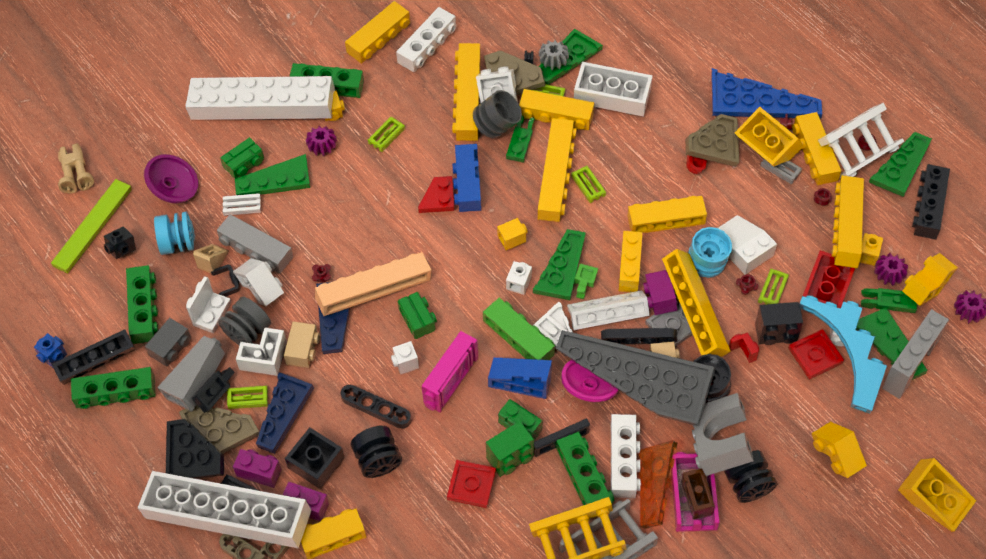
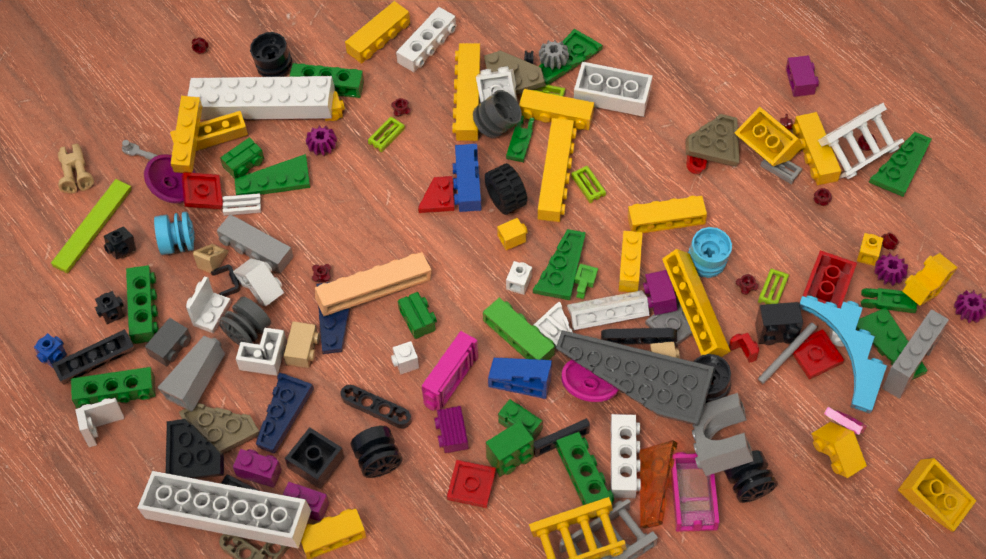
black hinge [192,367,235,413] -> none
lime tile [227,386,268,409] -> none
reddish brown brick [681,469,715,519] -> none
blue wing [711,68,822,119] -> none
white slope [718,215,777,275] -> none
yellow brick [831,175,864,268] -> none
black brick [912,164,950,240] -> none
none -> white bracket [75,398,124,447]
none -> black brick [94,291,125,325]
none -> light grey piece [122,140,158,160]
none -> yellow brick [170,111,248,151]
none -> yellow brick [171,96,203,173]
none -> red plate [181,172,223,209]
none -> dark red plate [192,37,209,54]
none -> black wheel [250,32,293,77]
none -> dark red plate [391,98,411,116]
none -> magenta brick [434,406,469,453]
none -> black tyre [485,163,527,215]
none -> light grey bar [758,322,817,384]
none -> magenta brick [785,55,819,97]
none -> wing [824,407,867,435]
none -> dark red plate [881,232,899,250]

